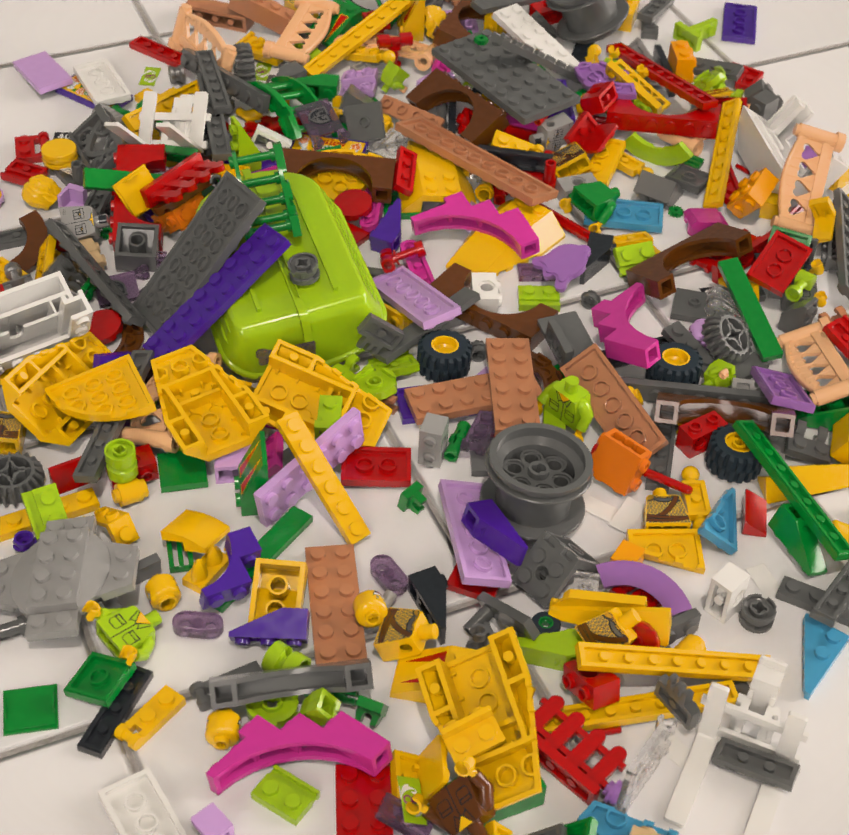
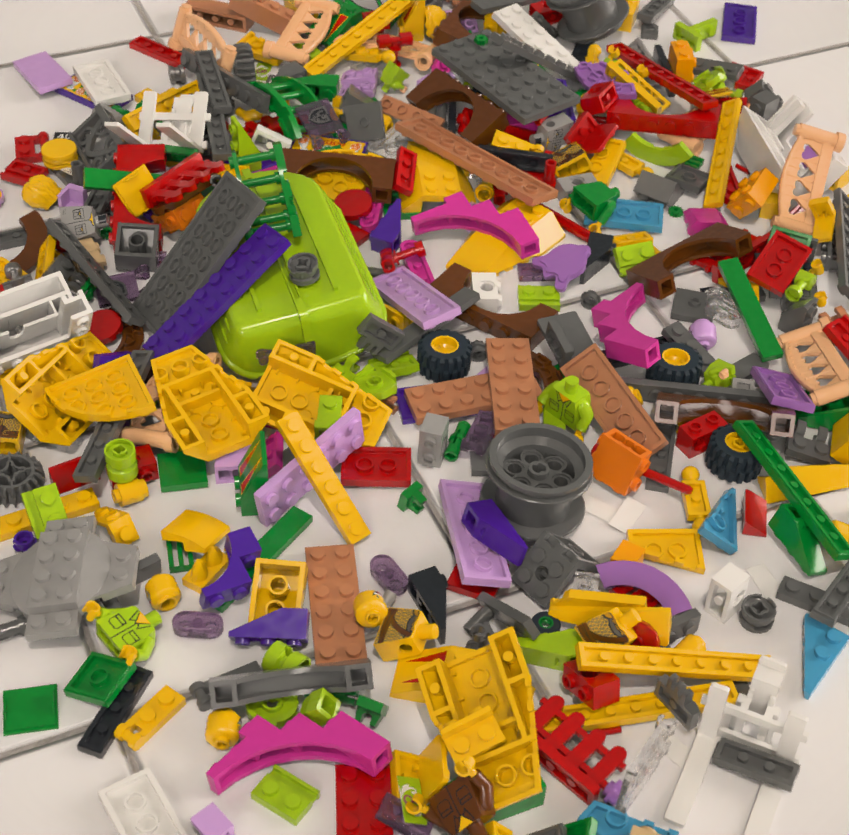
lime sticker [138,67,161,86] -> none
torso [643,488,691,529] -> none
dark grey gear [701,310,753,365] -> none

